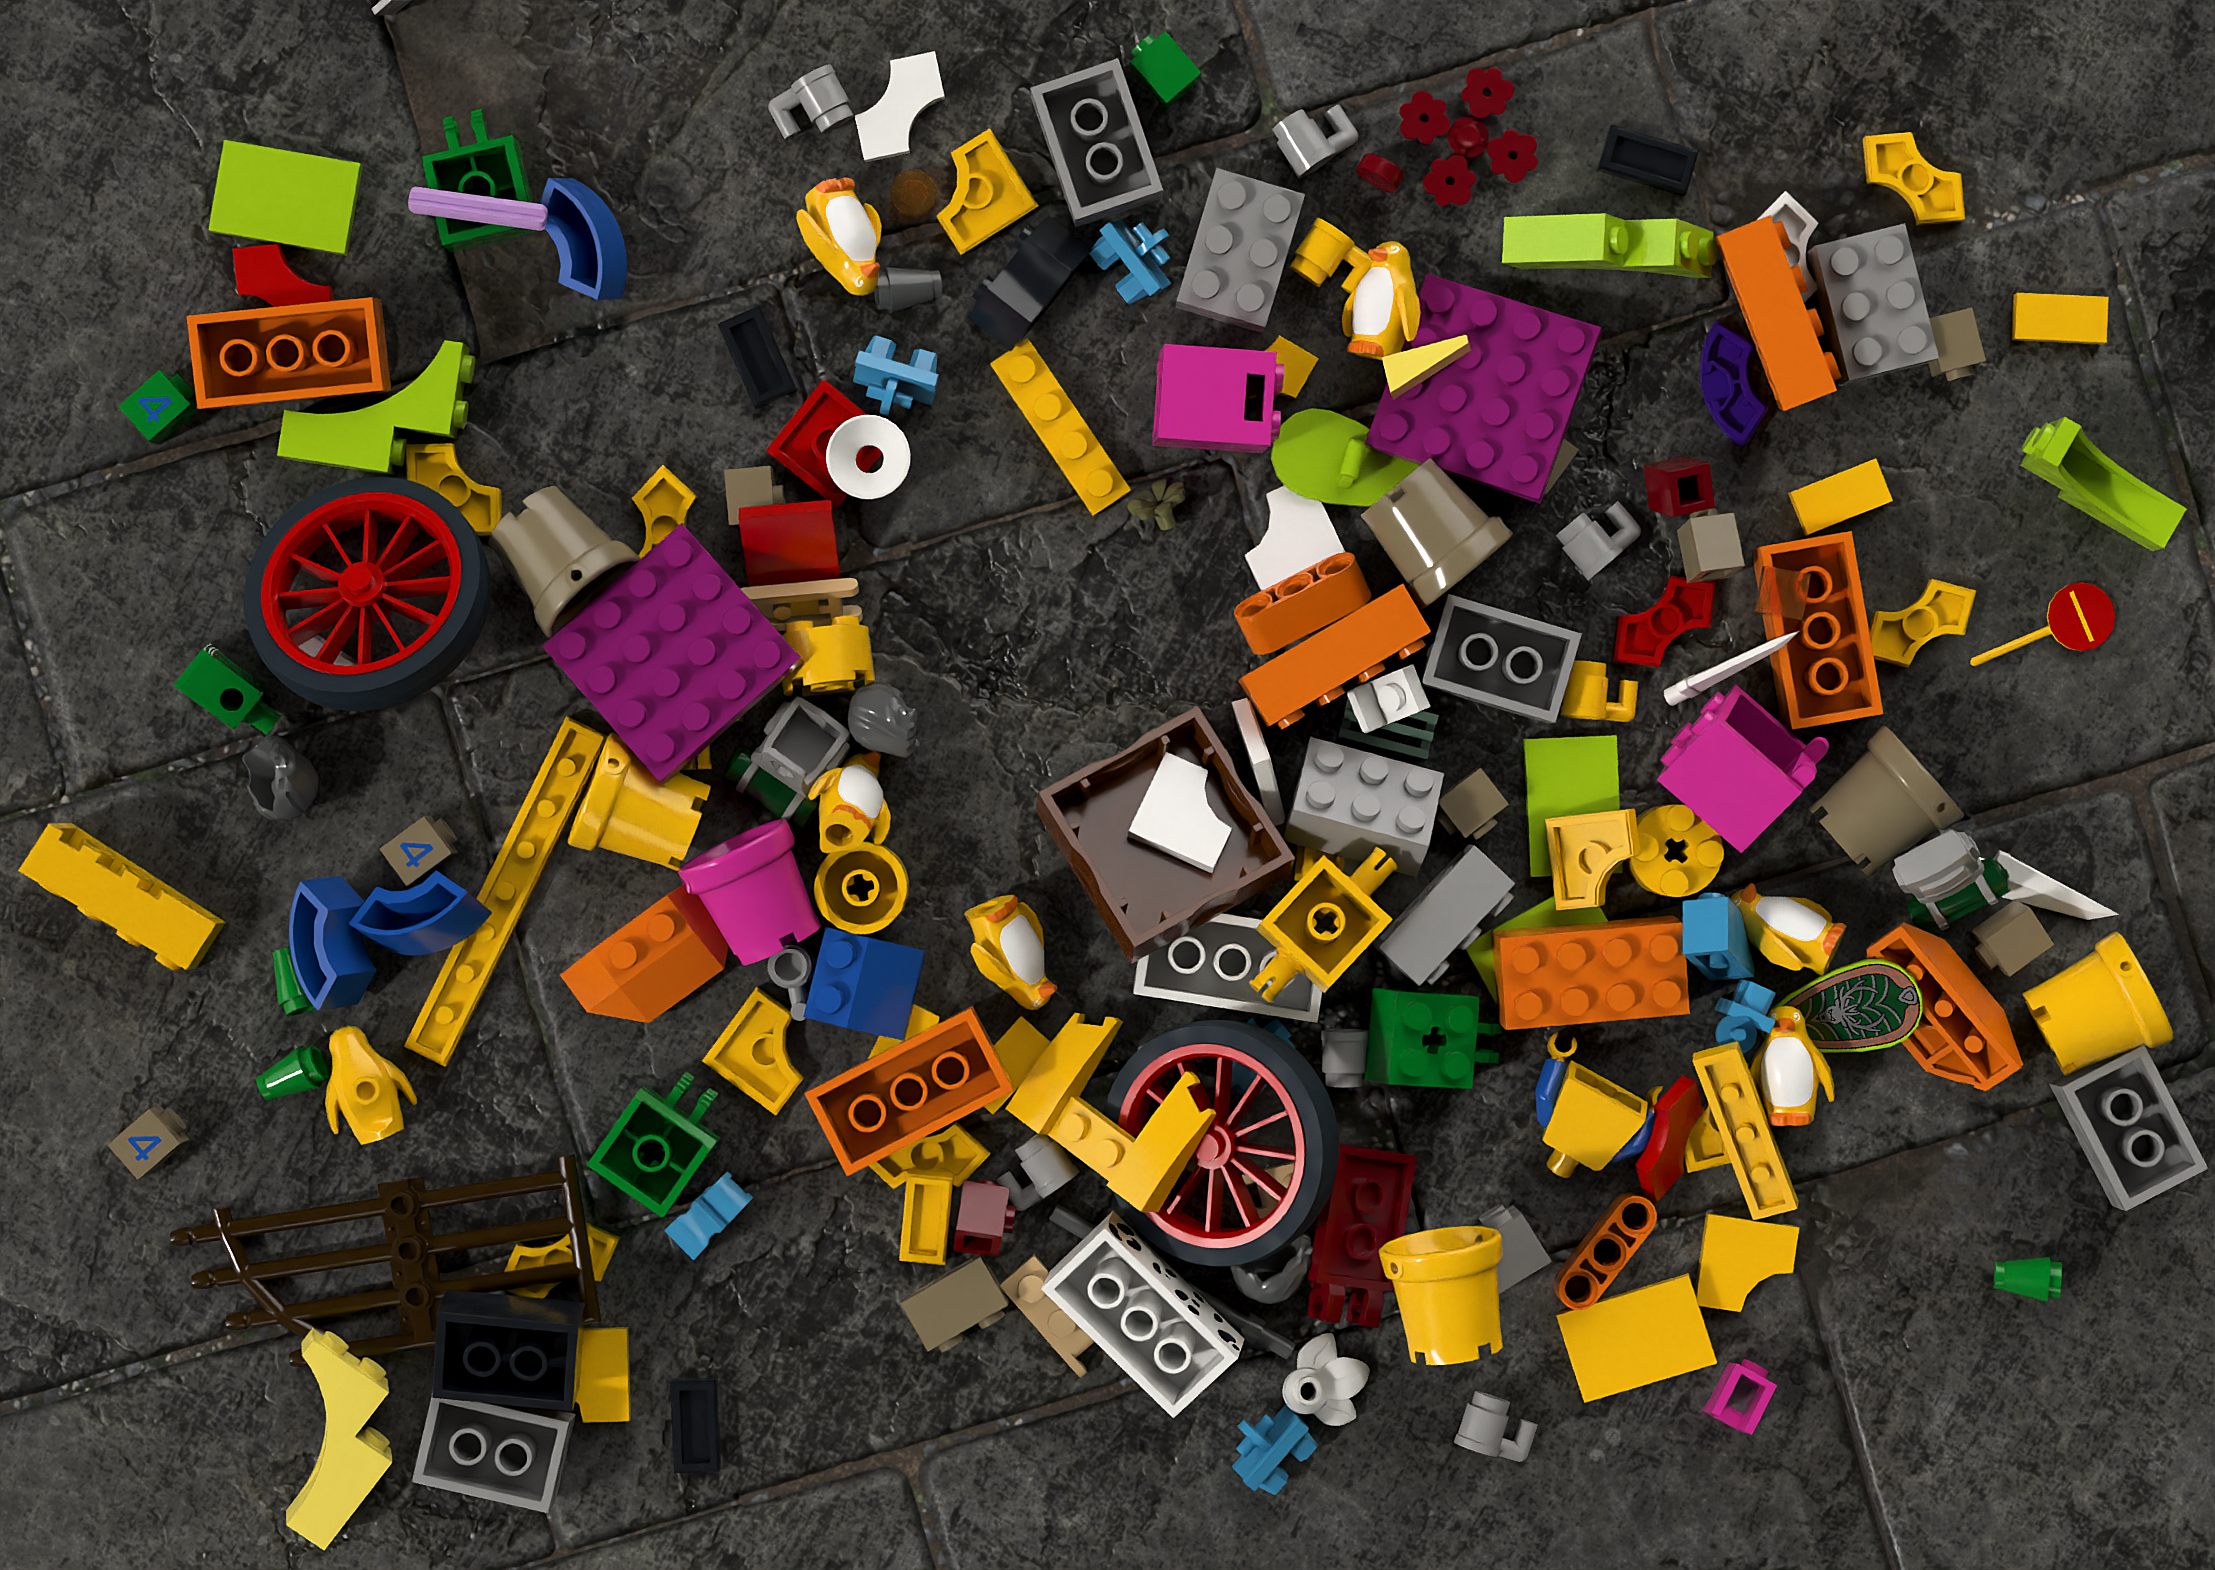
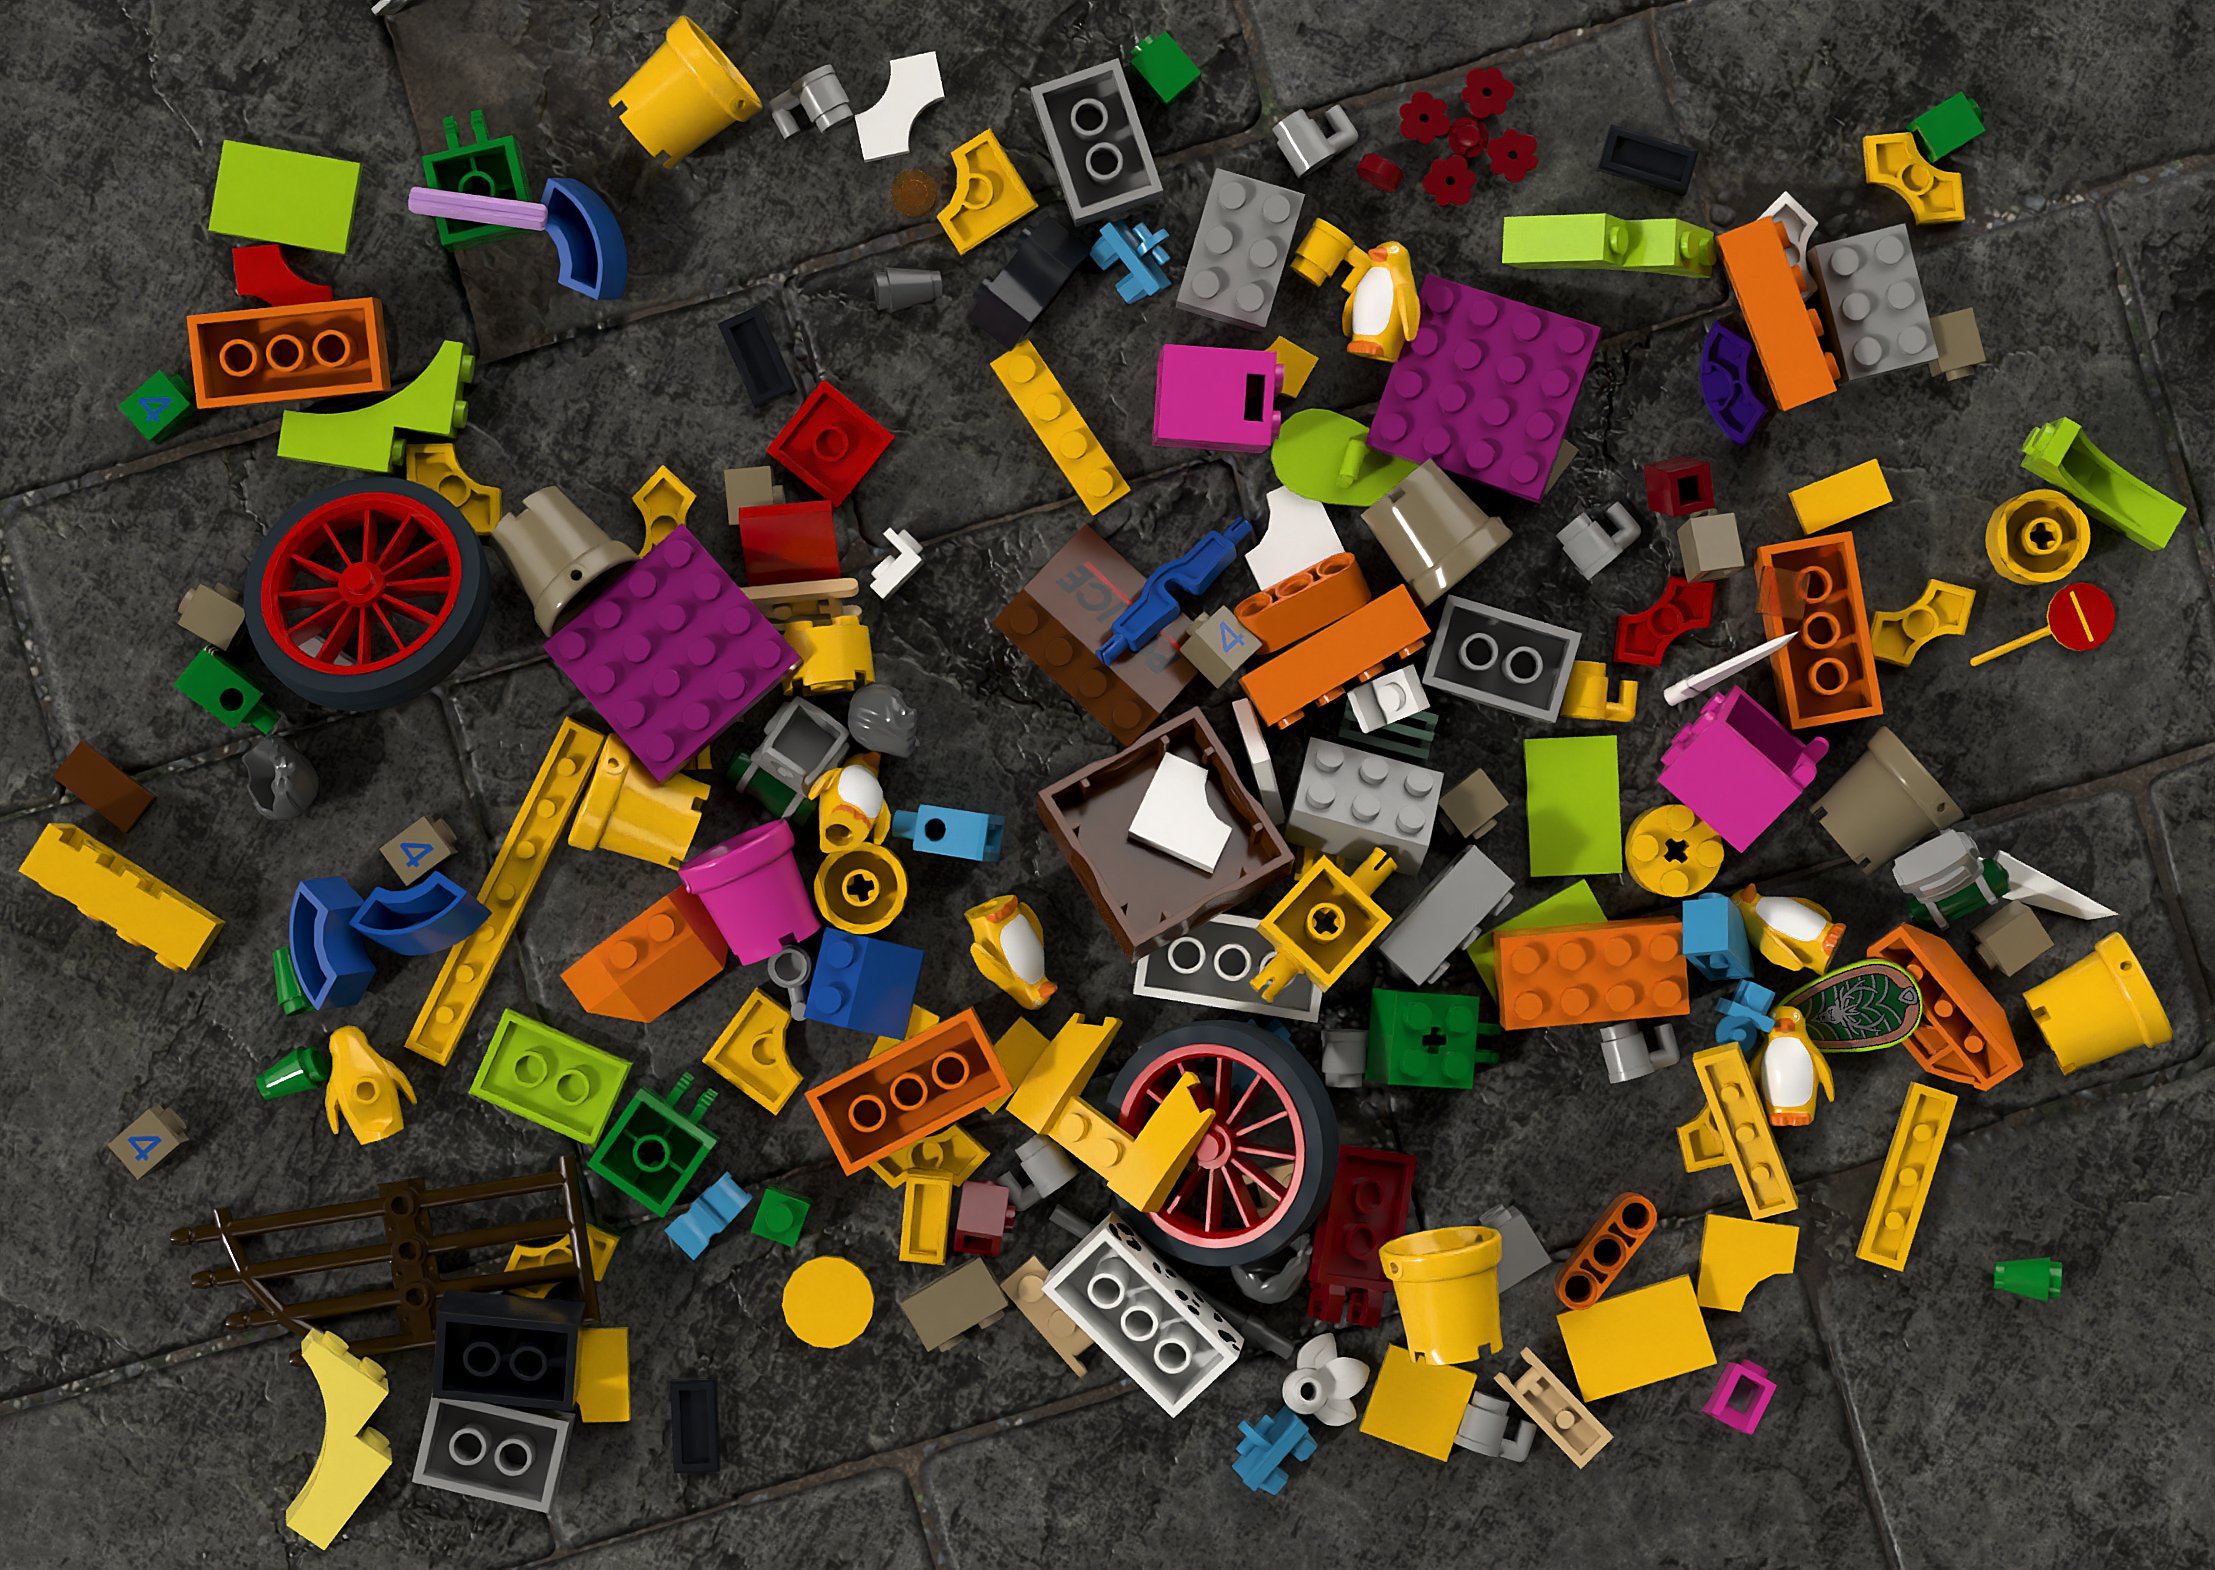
animal [796,177,882,296] -> none
white piece [826,415,911,500] -> none
dark azure hips [853,336,939,417] -> none
olive plant [1127,479,1185,530] -> none
light yellow piece [1382,335,1471,400] -> none
yellow torso [1535,1031,1663,1178] -> none
yellow tile [1545,808,1641,910] -> none
red tile [1635,1075,1704,1203] -> none
yellow tile [2011,293,2109,344] -> none
light grey brick [2049,1045,2208,1211] -> none
none -> reddish brown tile [53,741,158,834]
none -> dark tan brick [177,581,248,653]
none -> lime tile [469,1008,634,1148]
none -> yellow piece [609,15,763,170]
none -> green brick [751,1183,813,1248]
none -> yellow tile [782,1255,875,1348]
none -> white bracket [870,527,924,602]
none -> dark azure torso [892,804,1006,862]
none -> reddish brown slope [992,524,1199,748]
none -> blue piece [1096,516,1252,666]
none -> dark tan brick [1179,605,1263,689]
none -> yellow tile [1359,1343,1478,1462]
none -> tan hinge [1494,1346,1614,1469]
none -> light grey piece [1600,1019,1680,1083]
none -> yellow plate [1855,1081,1958,1272]
none -> green brick [1905,91,1986,165]
none -> yellow brick [1985,489,2090,585]

